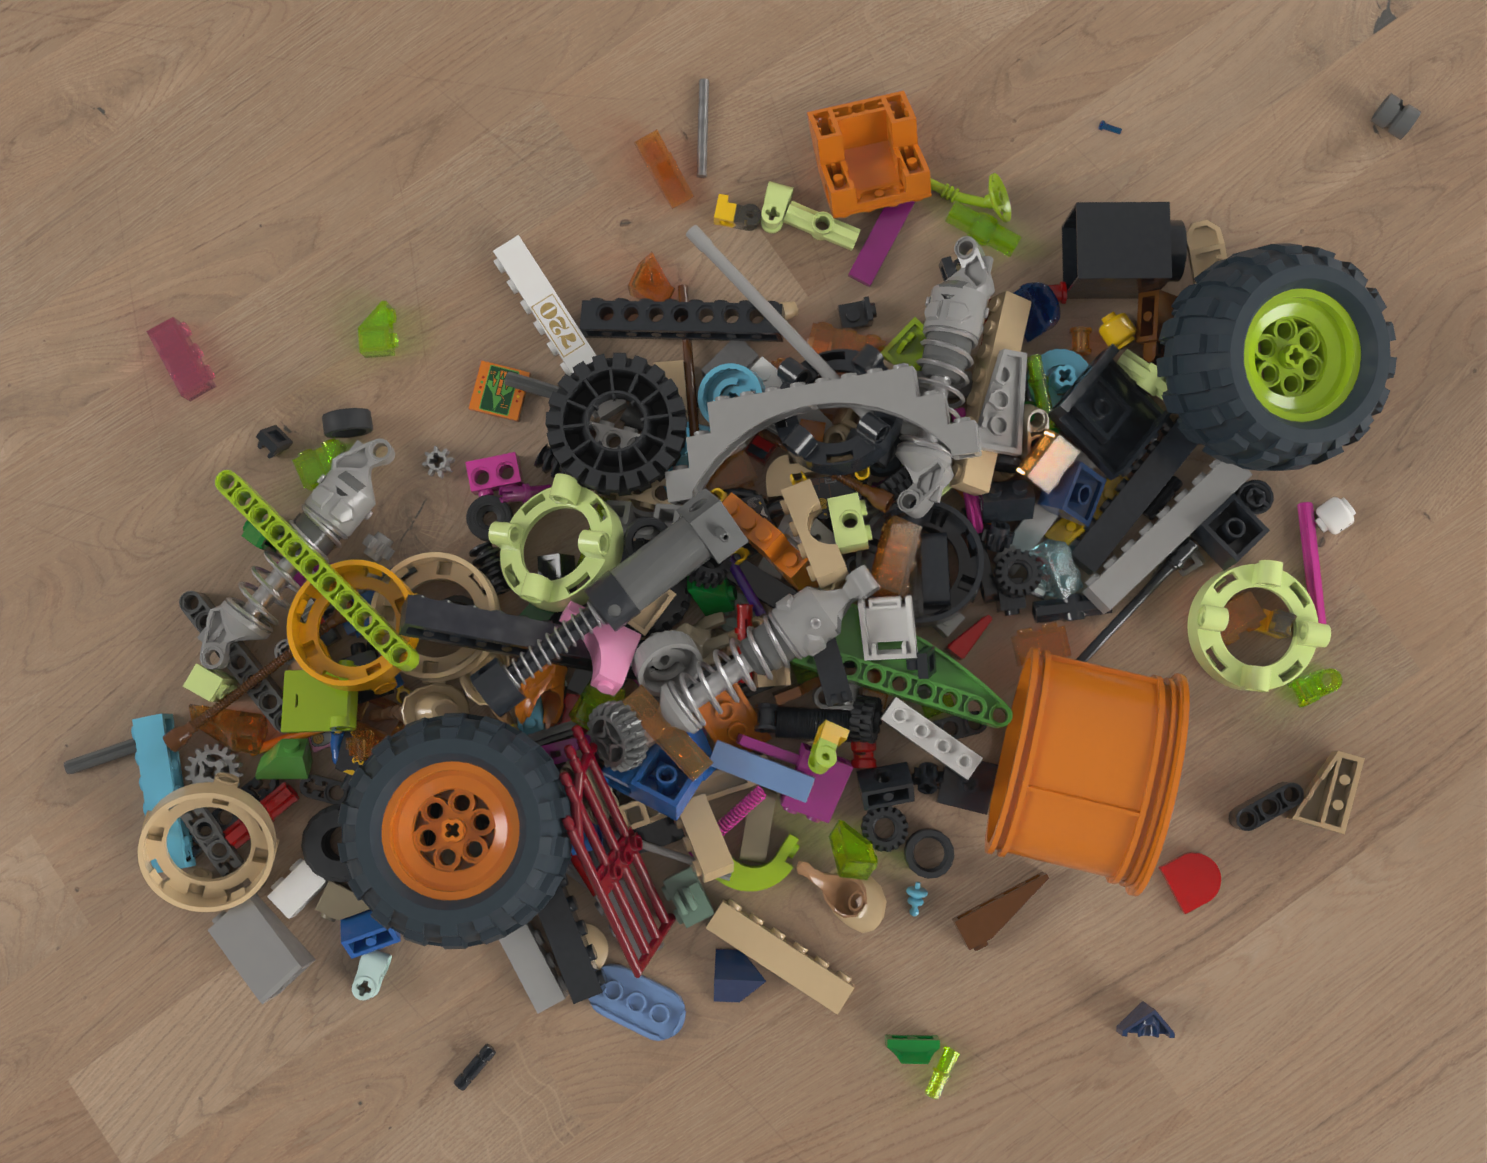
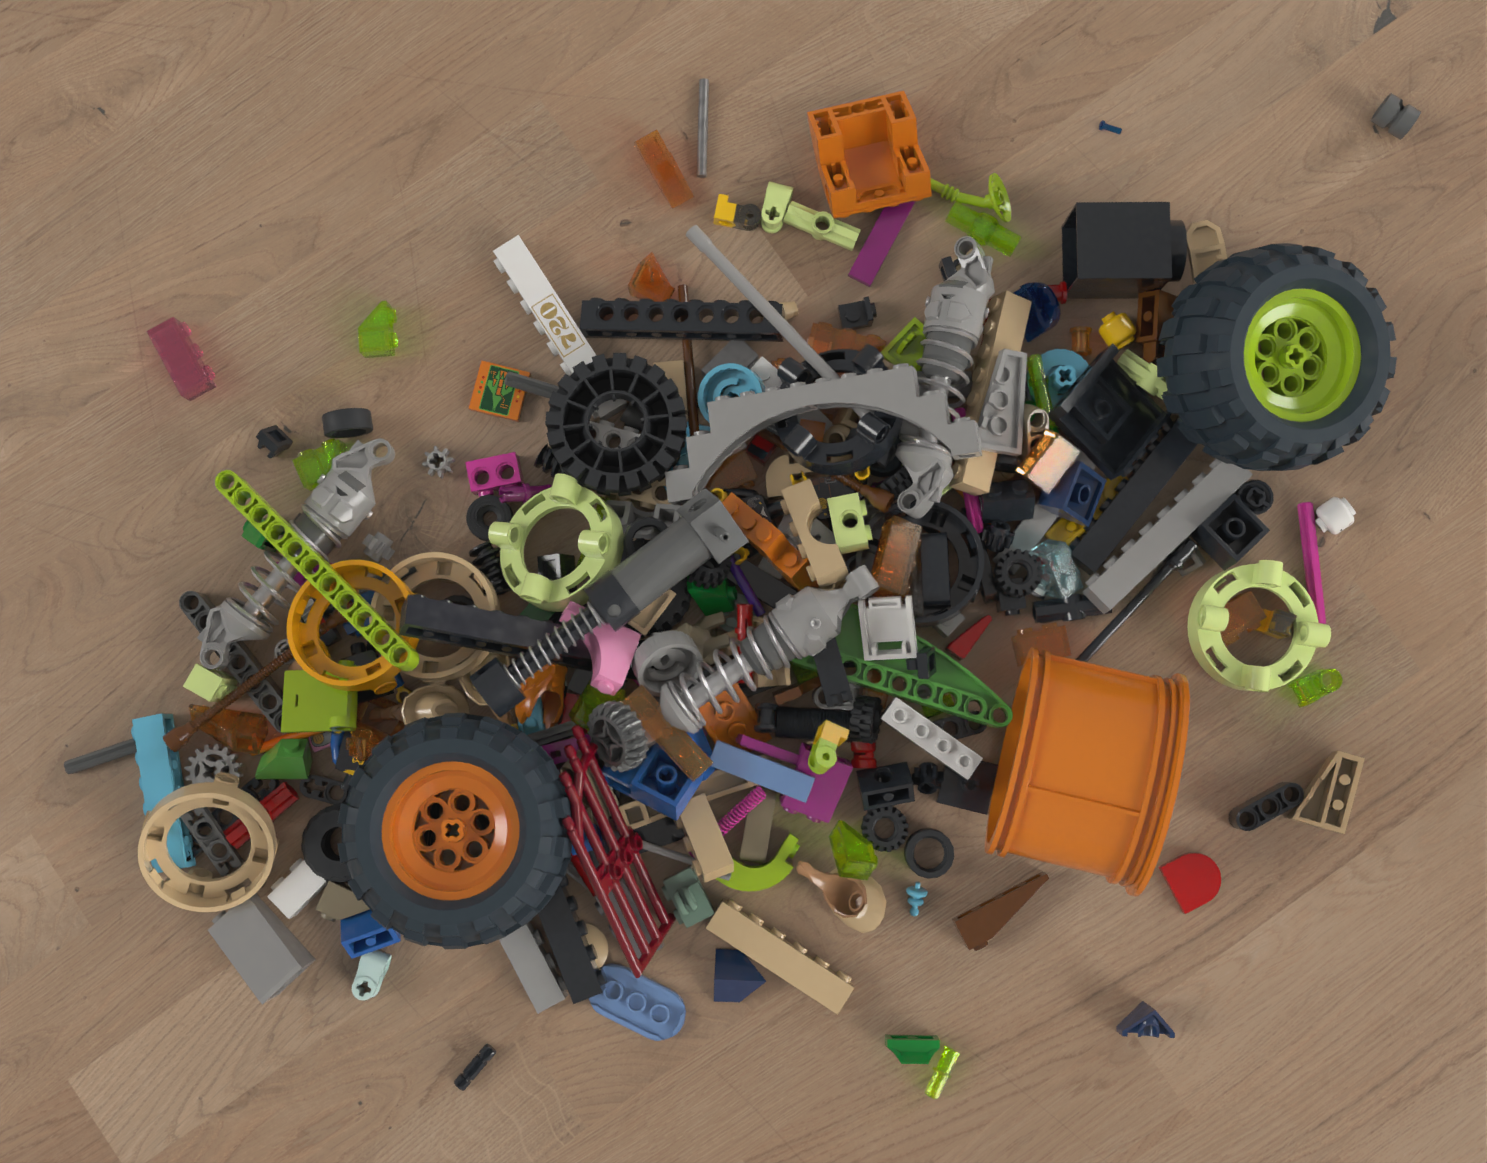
black axle [1143,476,1183,520] -> none

